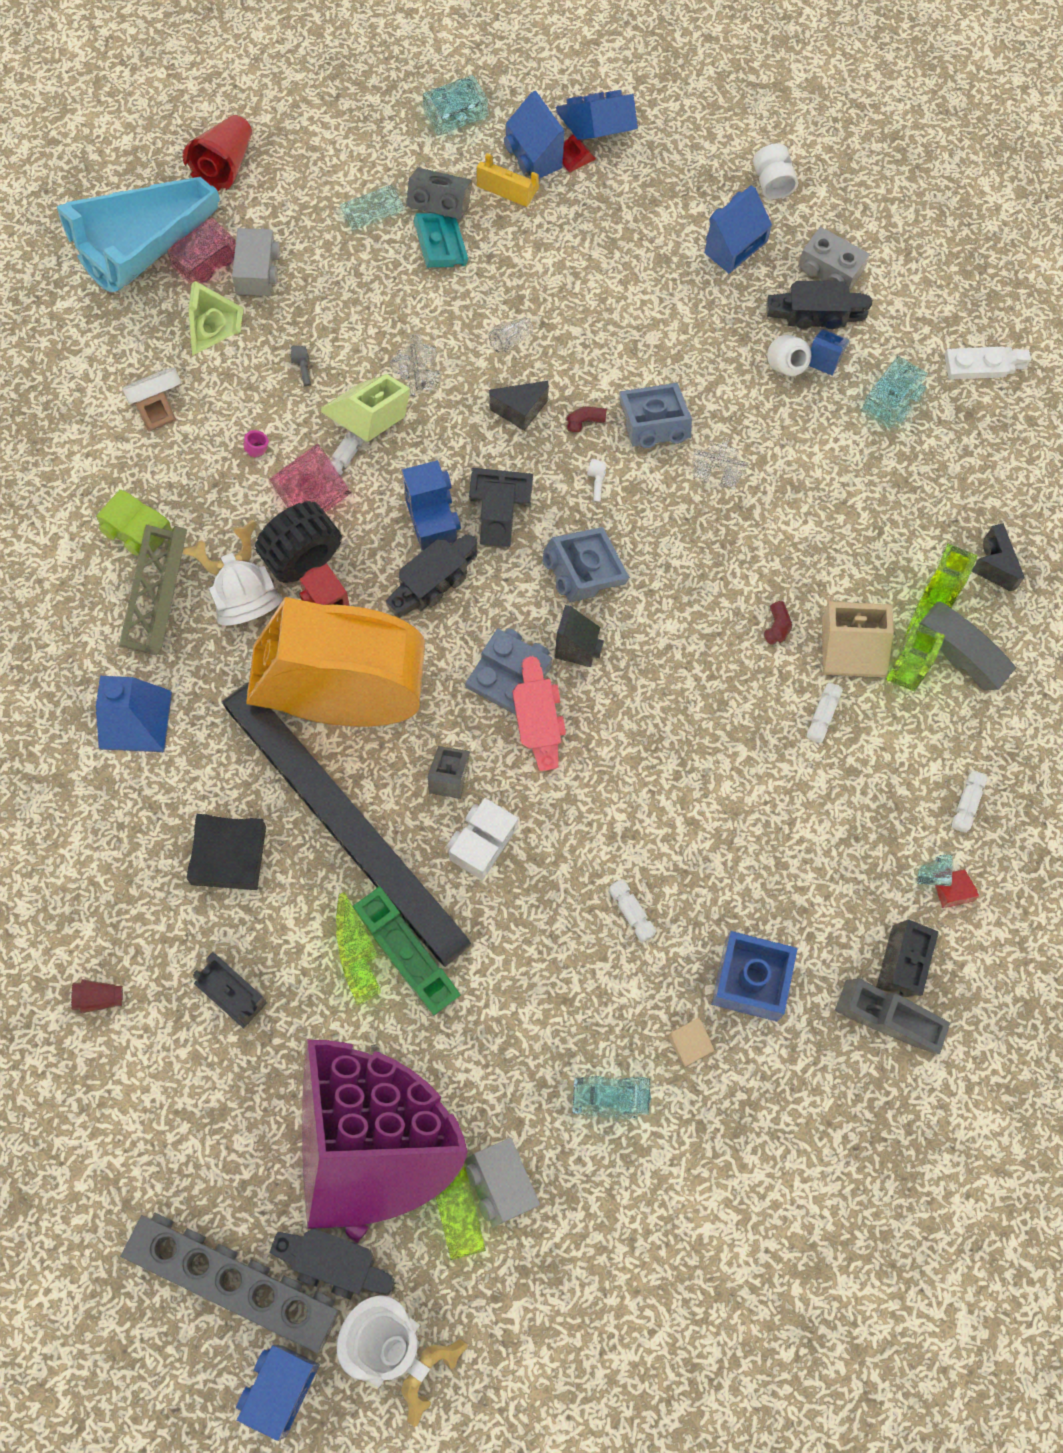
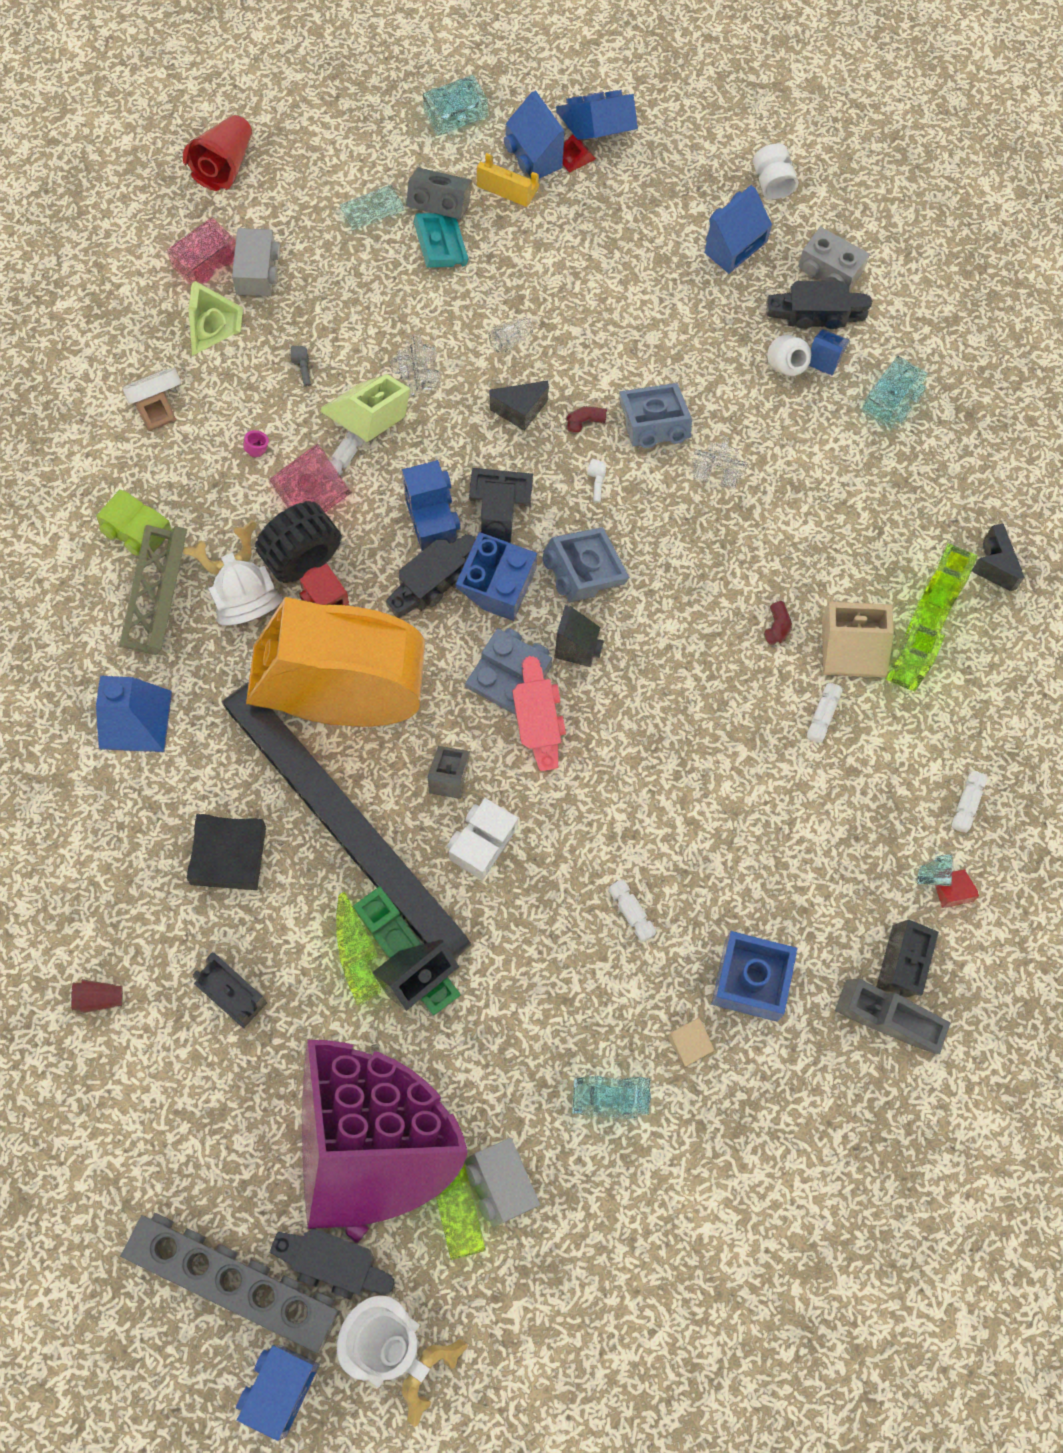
medium azure cone [57,177,220,292] -> none
dark grey slope [919,601,1016,690] -> none
white hinge [944,347,1031,380] -> none
none -> black slope [372,939,459,1011]
none -> blue slope [455,532,537,621]

